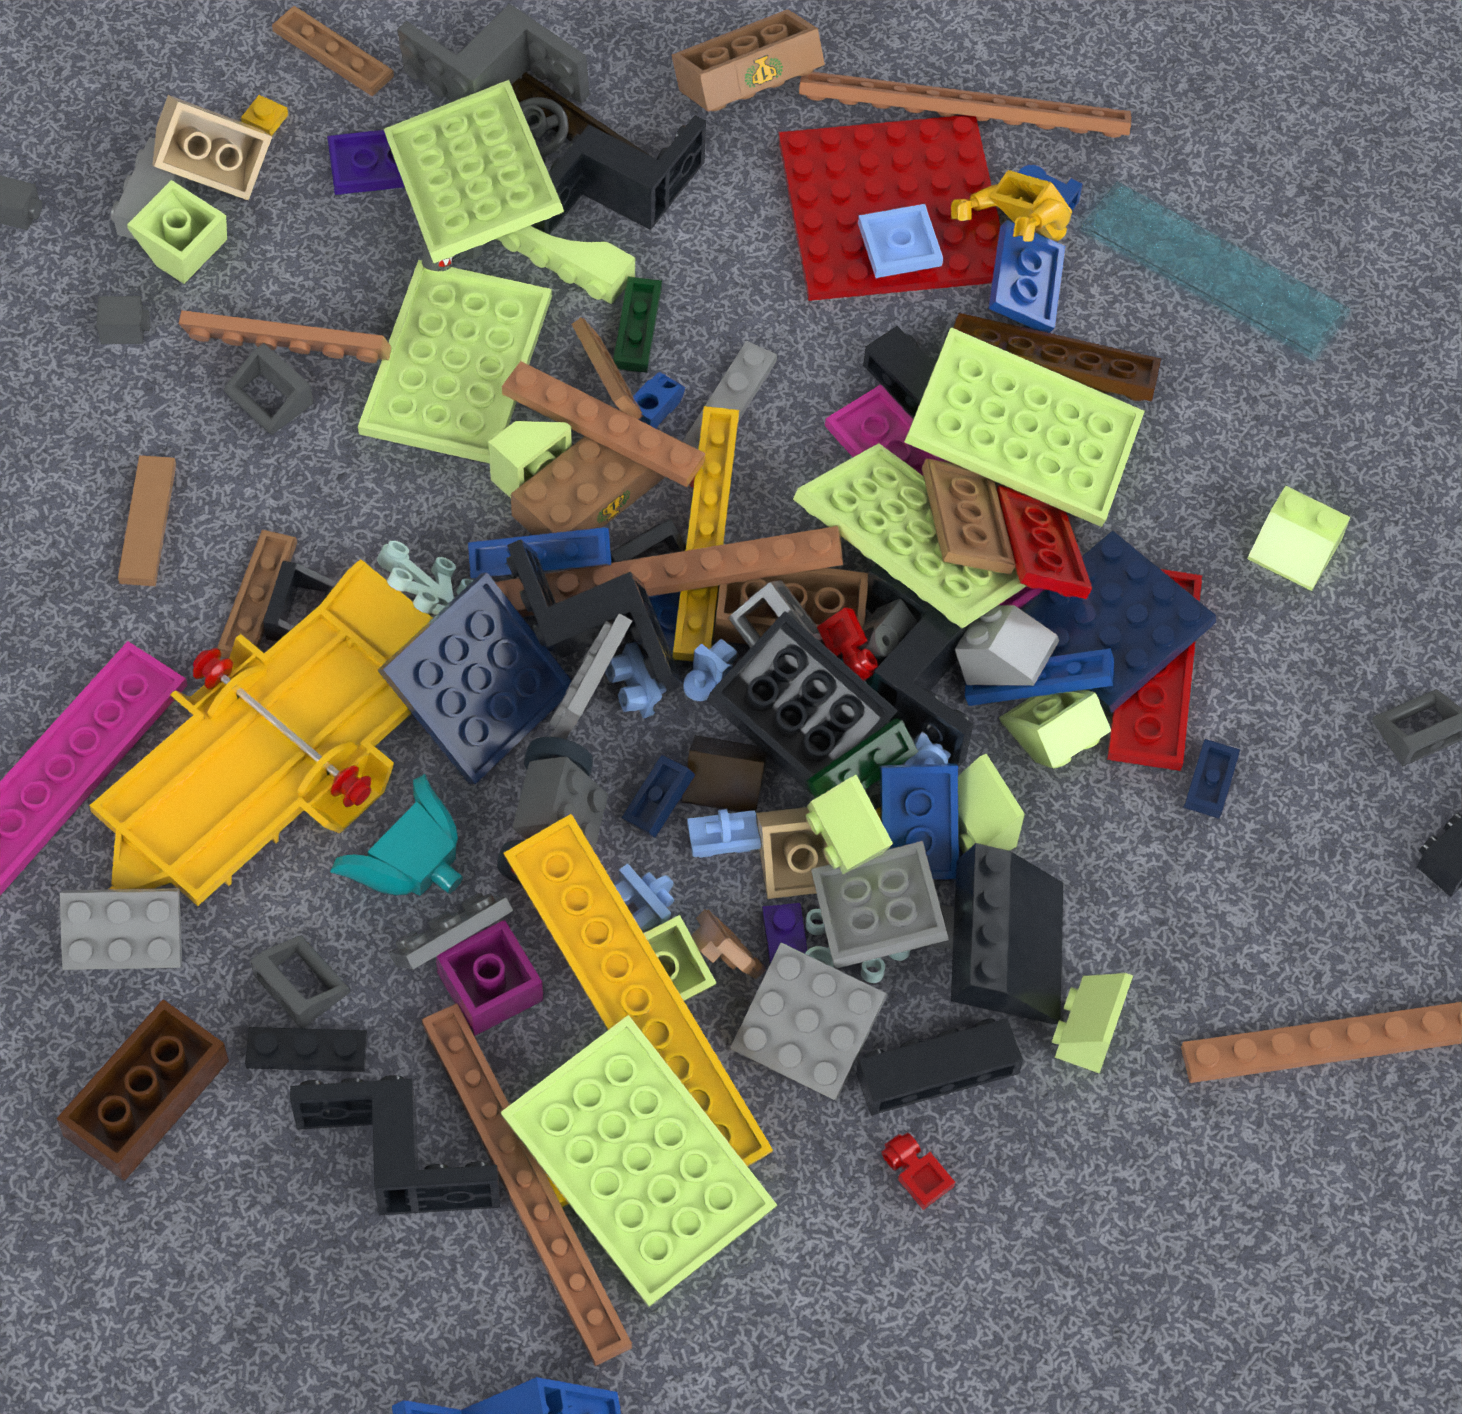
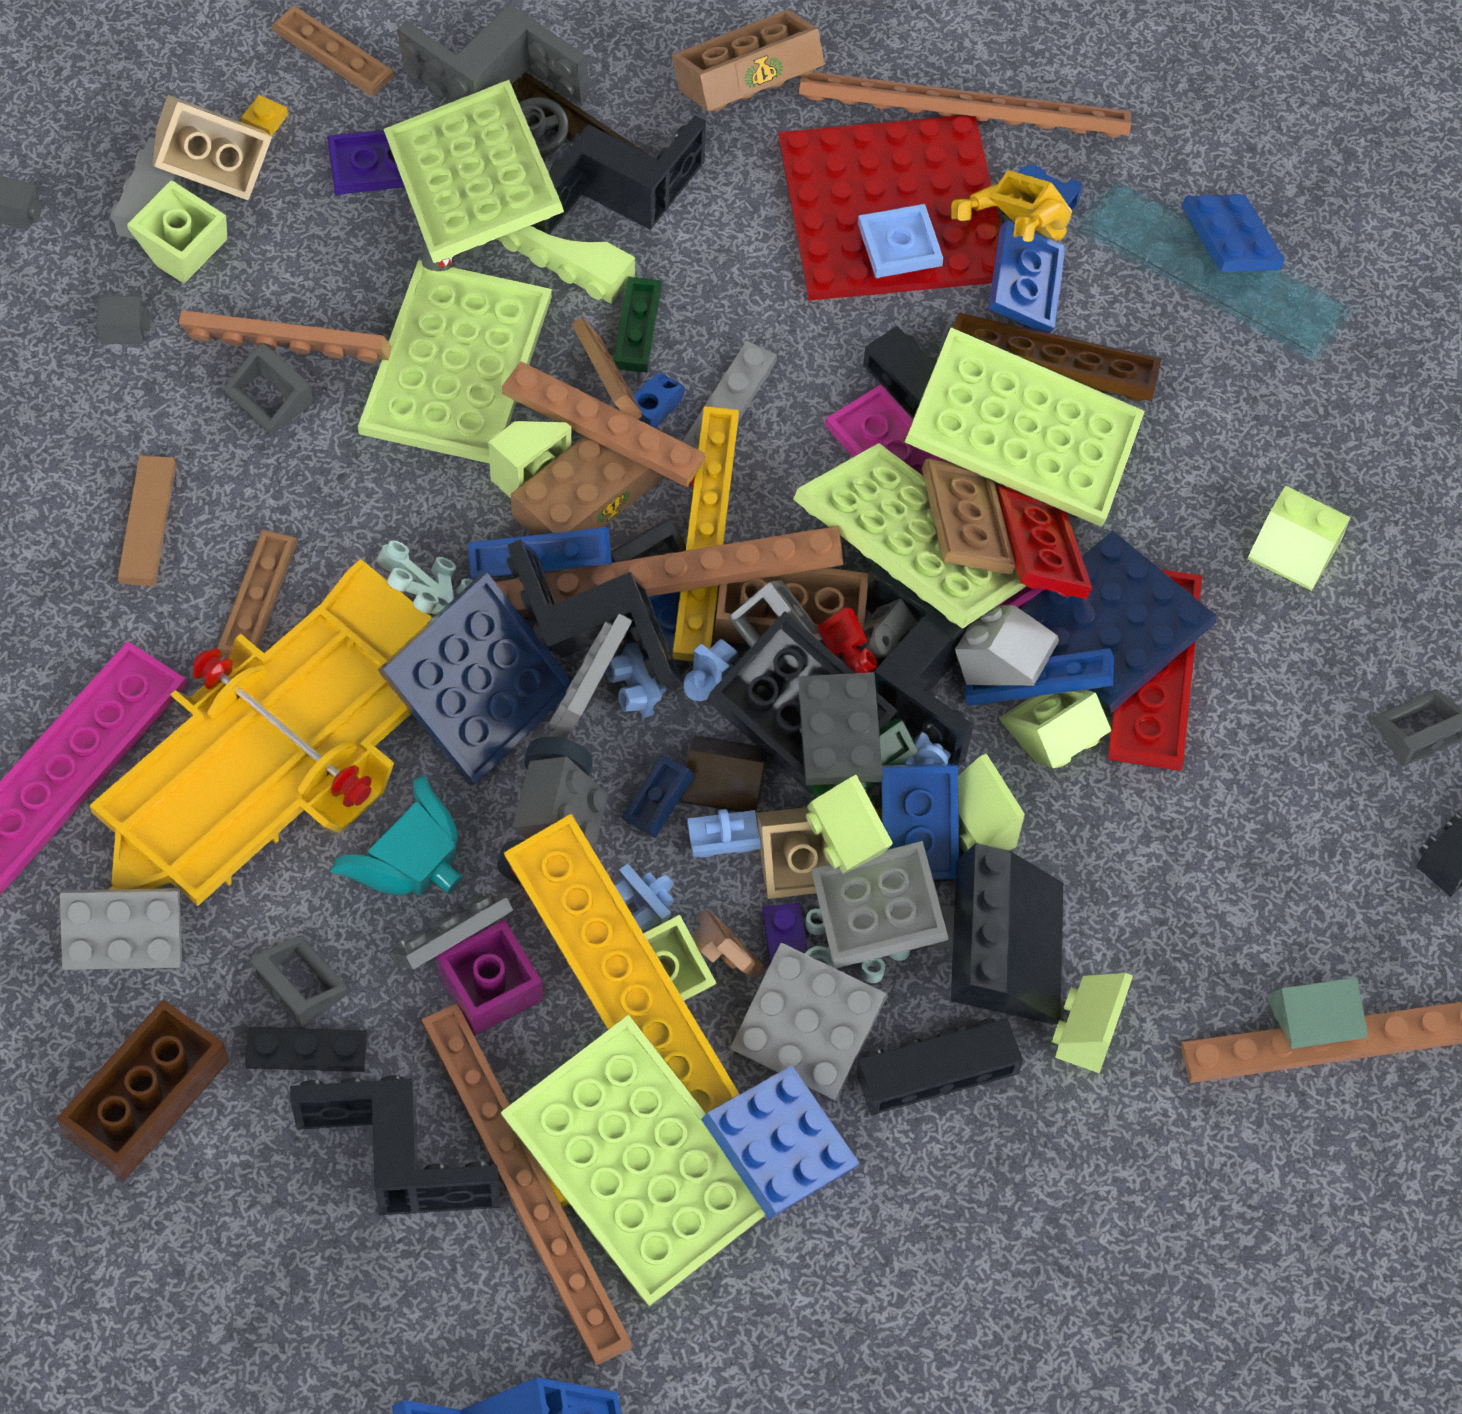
black tile [263,561,338,642] -> none
red plate [881,1133,955,1210] -> none
dark blue plate [1183,739,1240,819] -> none
none -> plate [701,1066,860,1220]
none -> dark grey plate [798,673,883,785]
none -> blue plate [1181,194,1285,272]
none -> sand green slope [1268,977,1367,1049]

